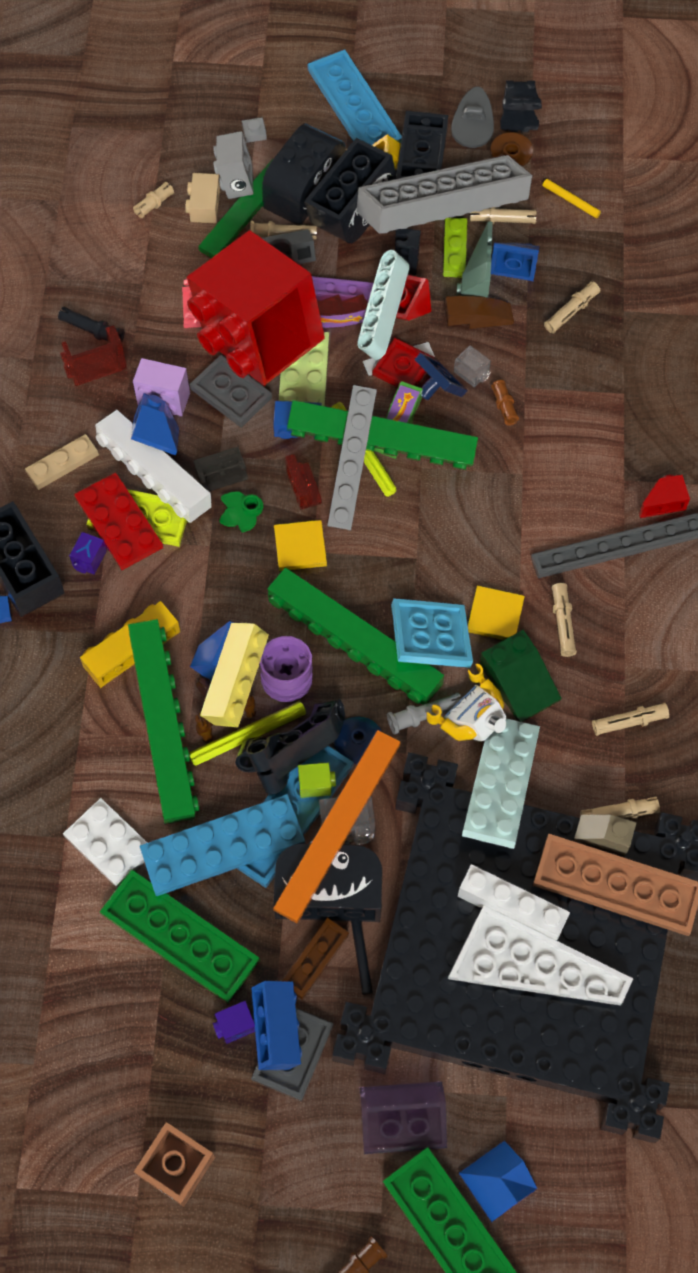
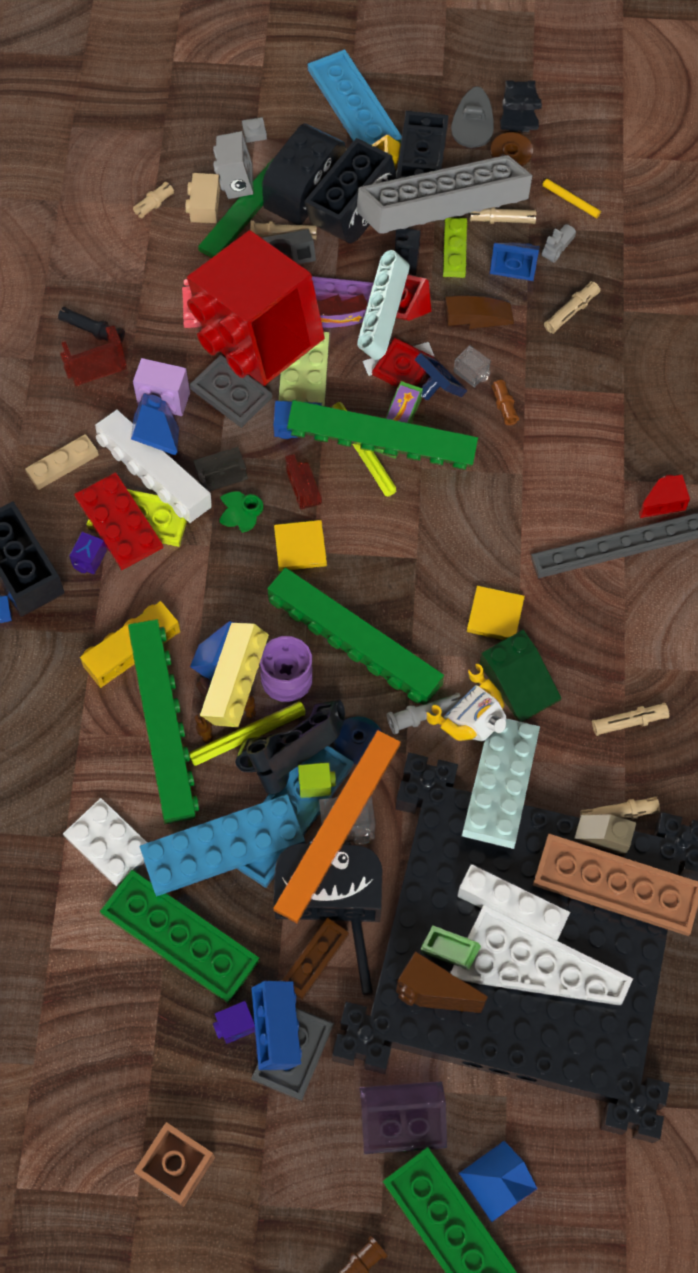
light grey plate [327,385,377,531] -> none
medium azure plate [391,599,473,668] -> none
sand green wedge [456,221,493,297] -> none
tan pin [552,583,577,657] -> none
none -> reddish brown slope [396,952,488,1013]
none -> bright green tile [421,926,481,970]
none -> light grey bar [542,225,576,263]

